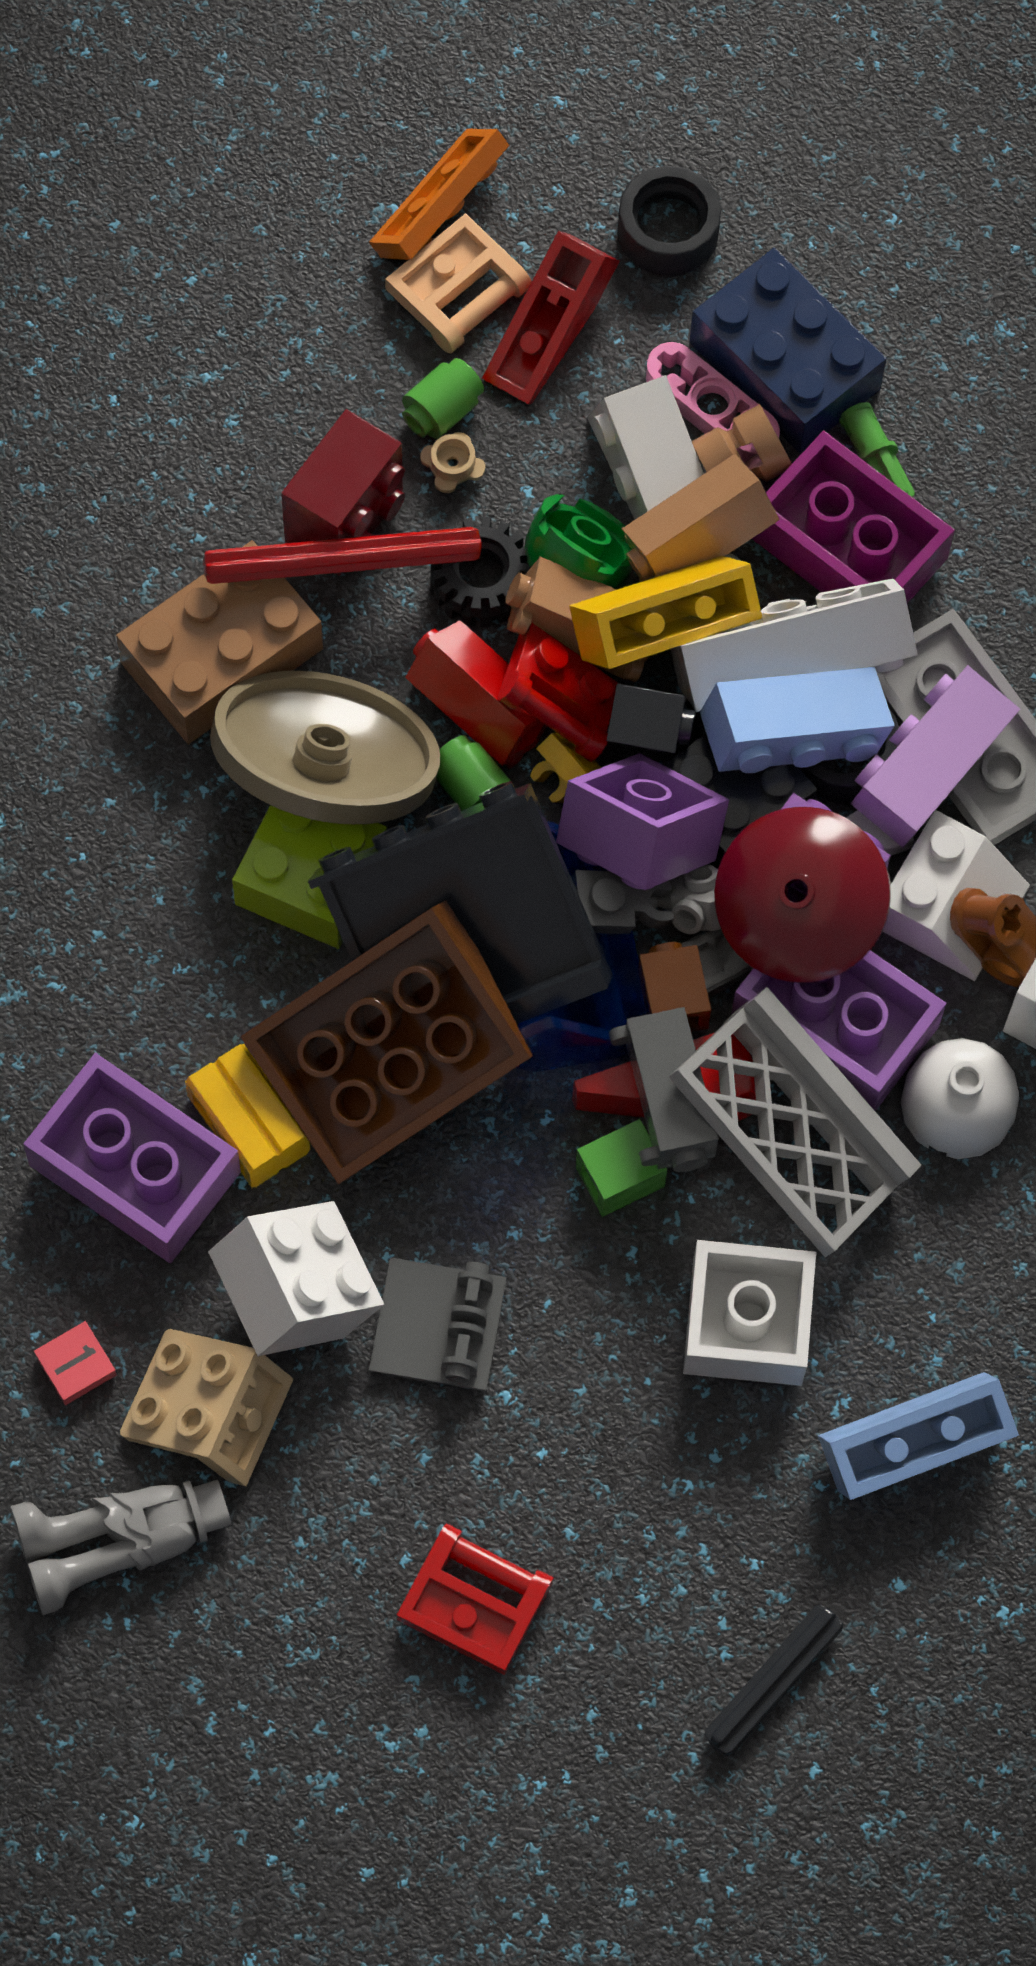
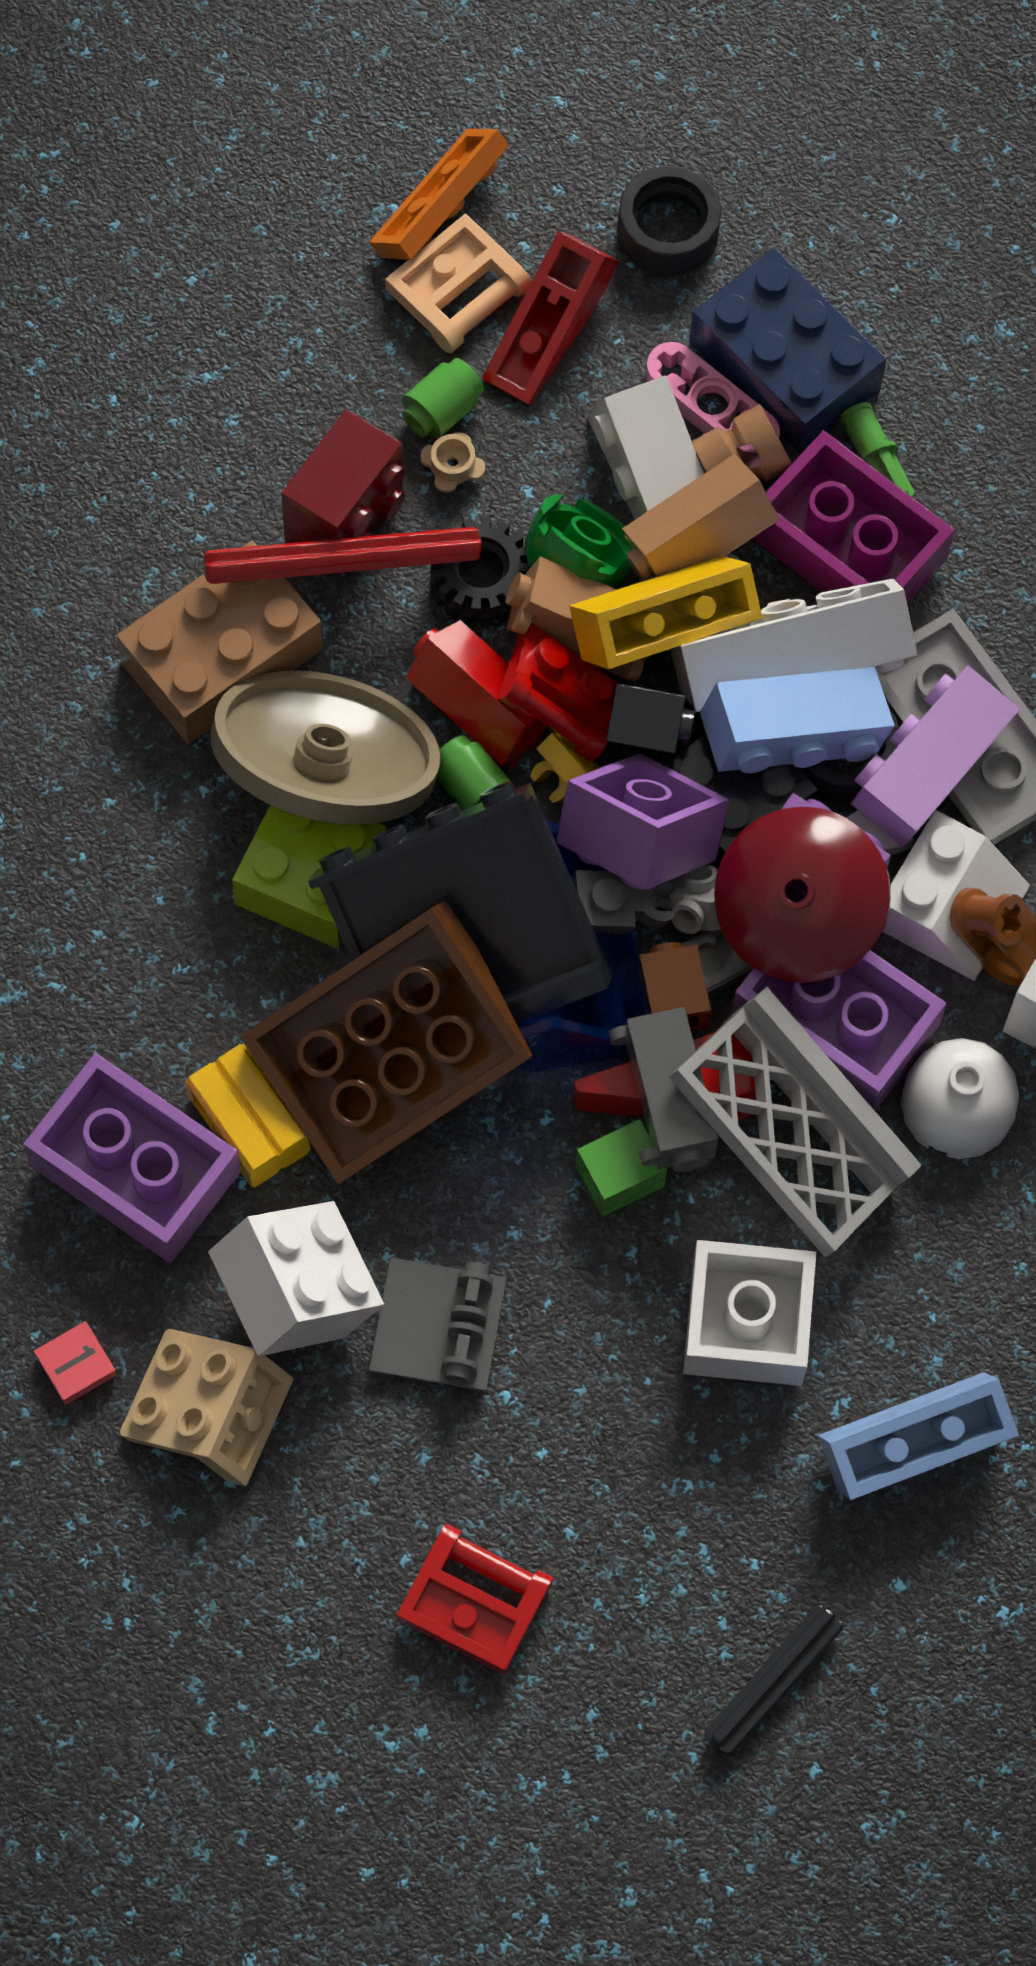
light grey piece [10,1480,231,1615] -> none

